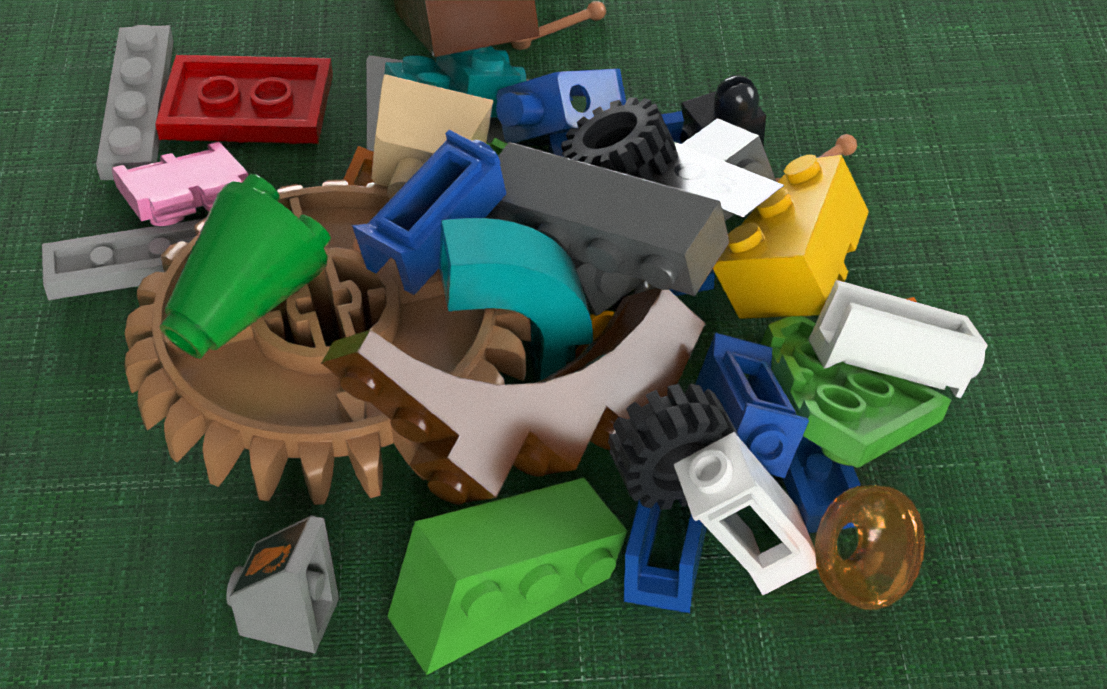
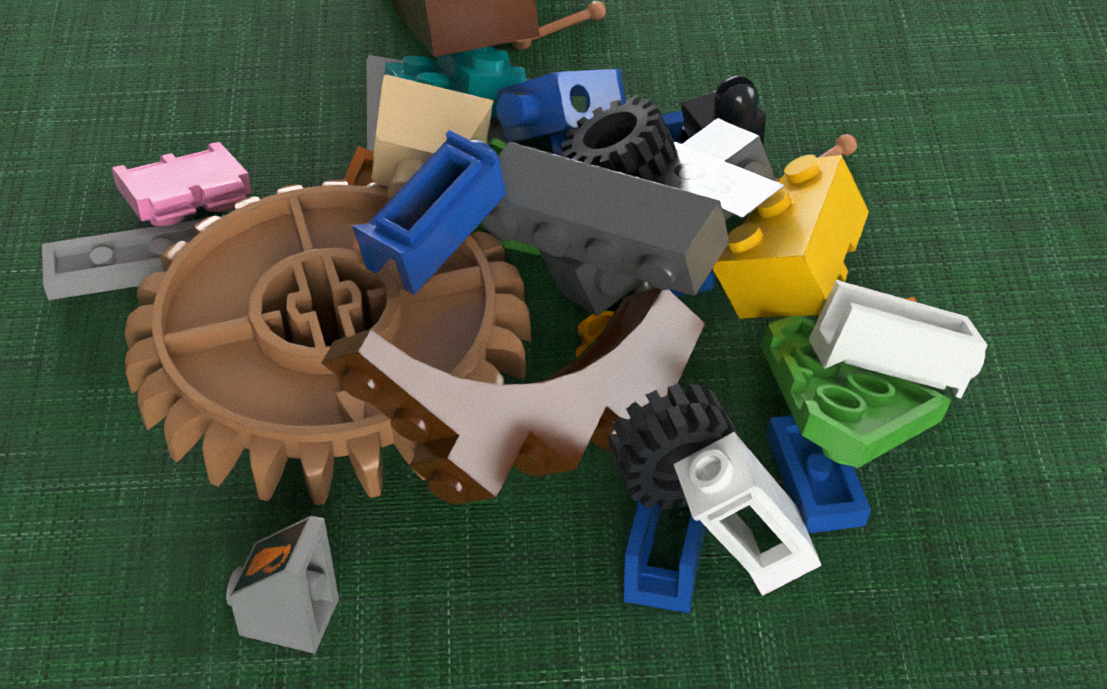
light grey plate [96,25,174,180] -> none
red plate [155,55,333,144] -> none
green cone [159,174,331,359] -> none
bright green wedge [387,478,628,675] -> none
teal arch [439,218,593,381] -> none
blue window [695,333,809,478] -> none
clear orange piece [815,485,925,610] -> none

